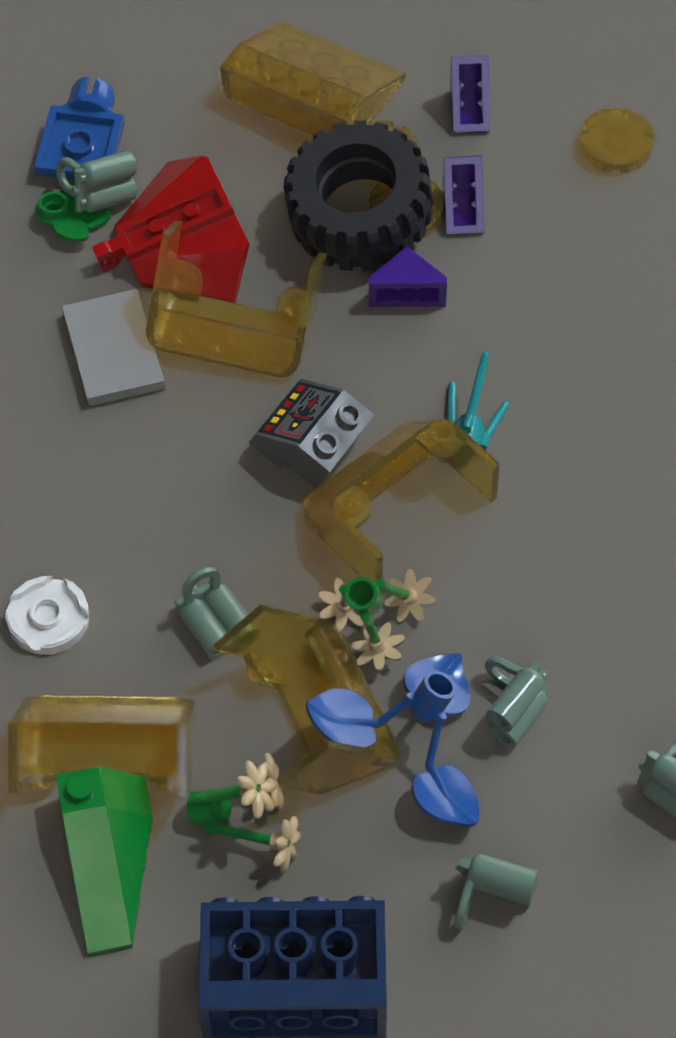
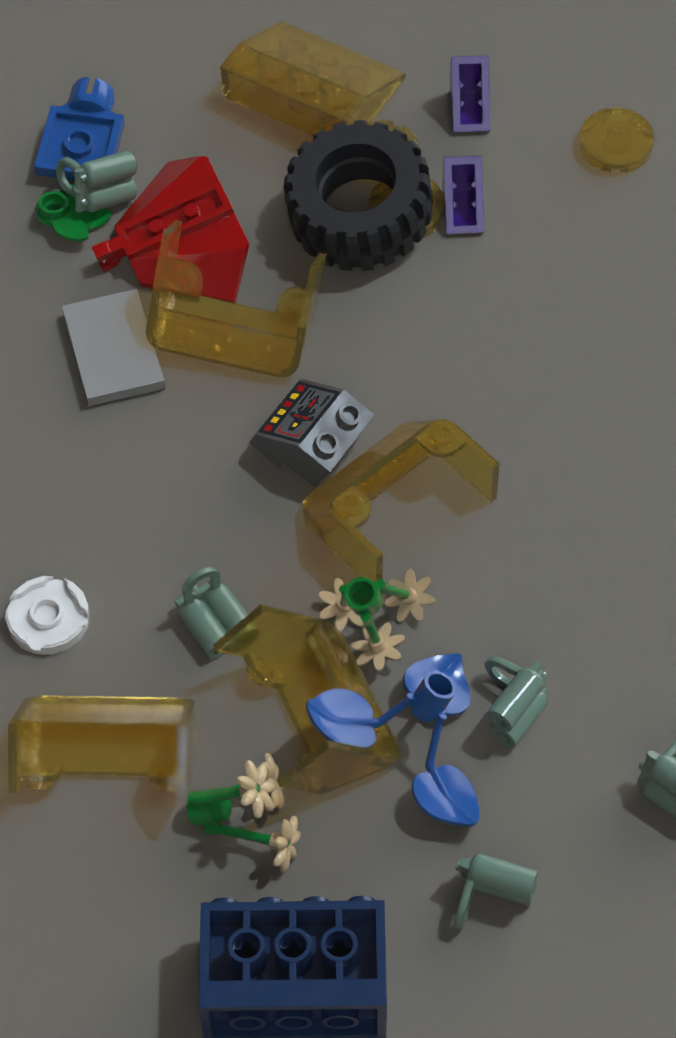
green wedge [56,766,153,957] -> none
dark purple slope [369,246,447,307] -> none
teal plant [444,352,510,456] -> none

